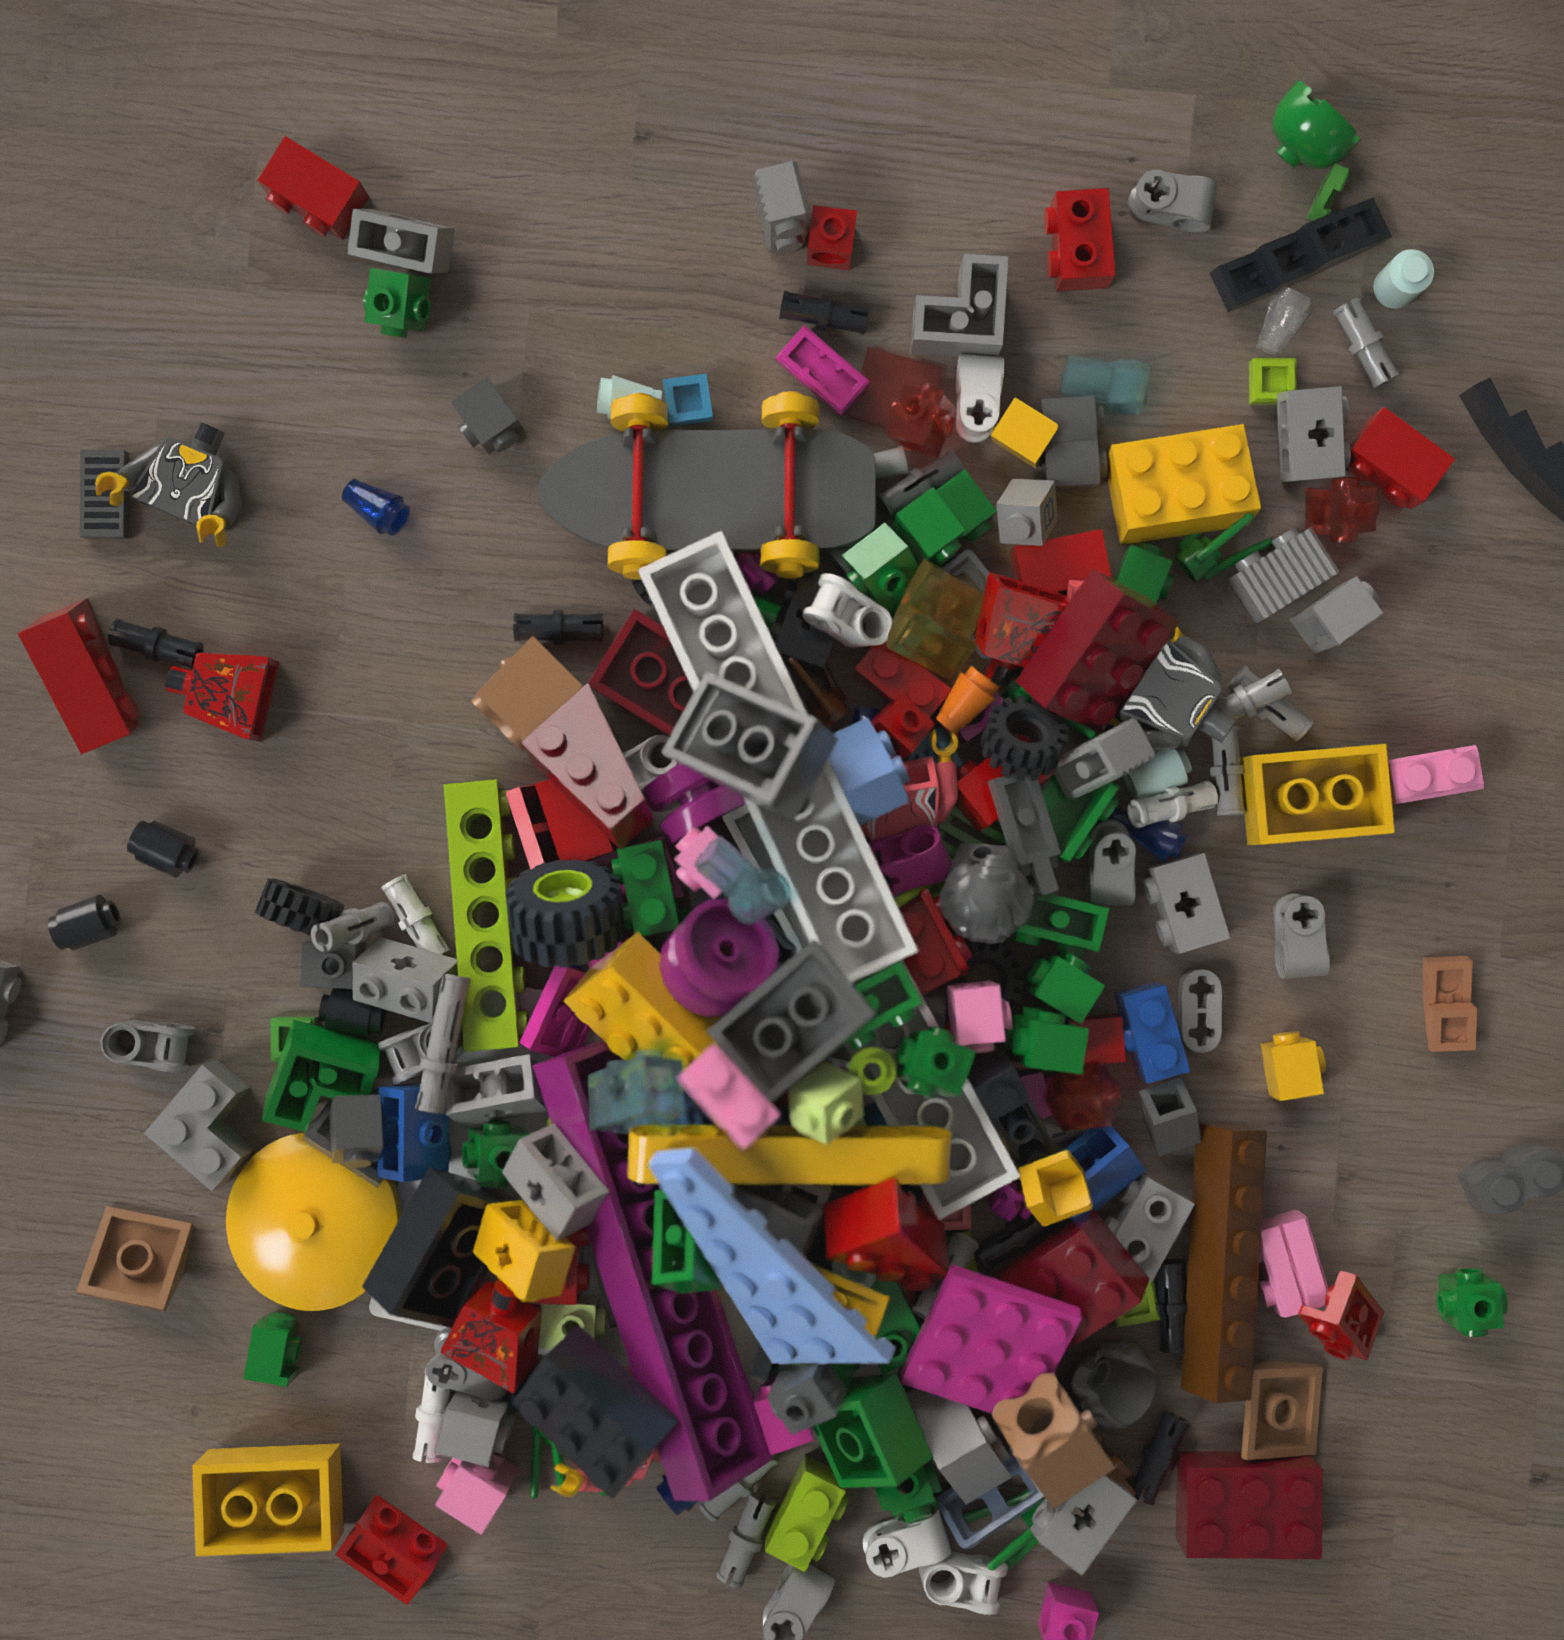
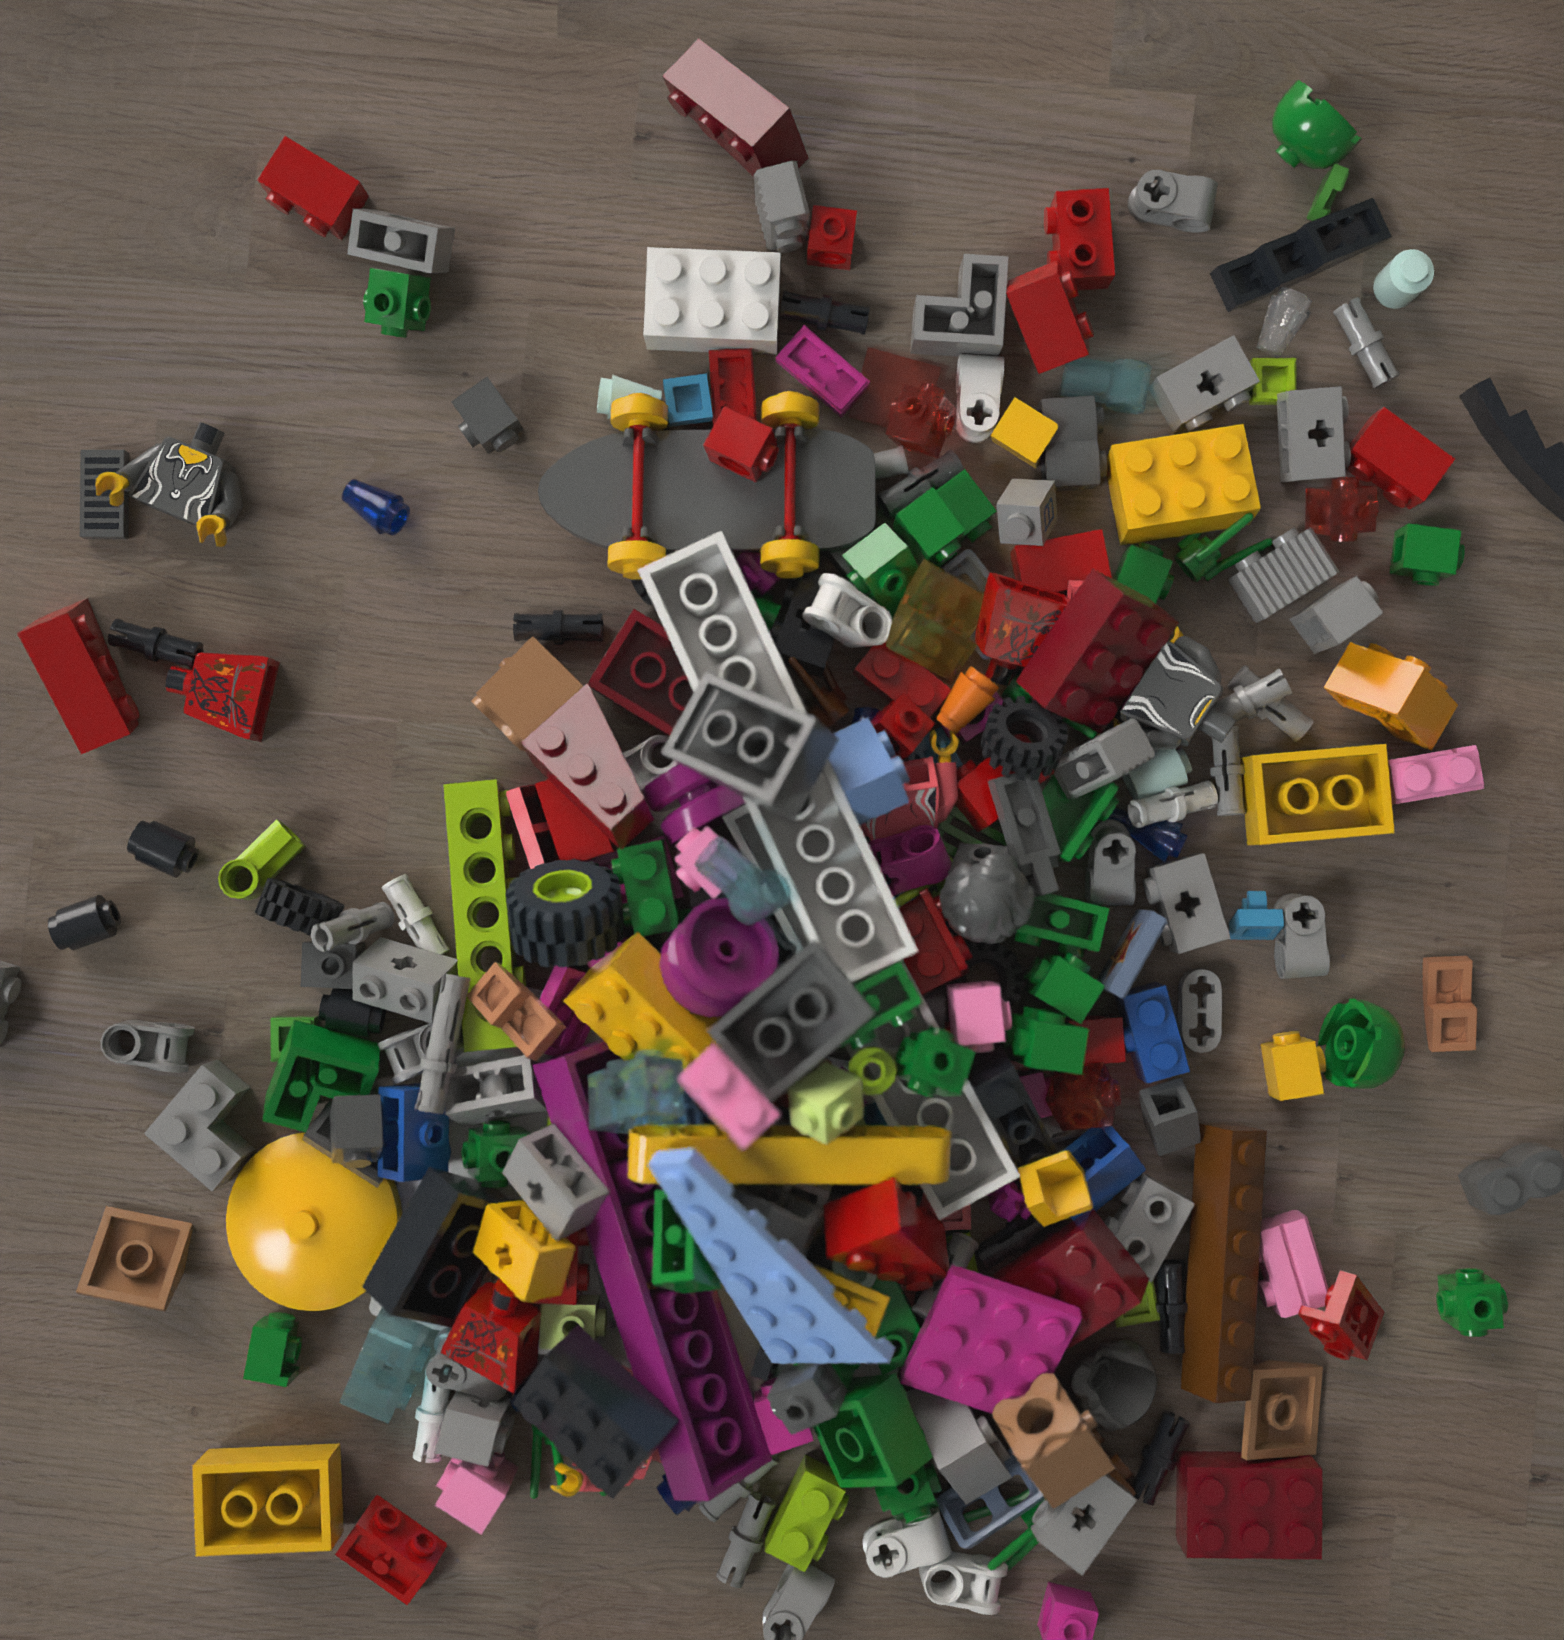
none -> lime piece [218,819,306,900]
none -> clear light blue brick [339,1308,432,1424]
none -> nougat slope [466,962,566,1061]
none -> white brick [643,247,781,355]
none -> wedge [662,38,809,177]
none -> red brick [703,406,779,483]
none -> red plate [709,348,757,426]
none -> red brick [1006,260,1094,374]
none -> sand blue tile [1097,909,1167,998]
none -> light grey brick [1148,335,1260,433]
none -> dark azure tile [1228,891,1284,940]
none -> green cylinder [1318,999,1405,1089]
none -> light orange brick [1324,642,1458,751]
none -> green brick [1389,523,1465,586]

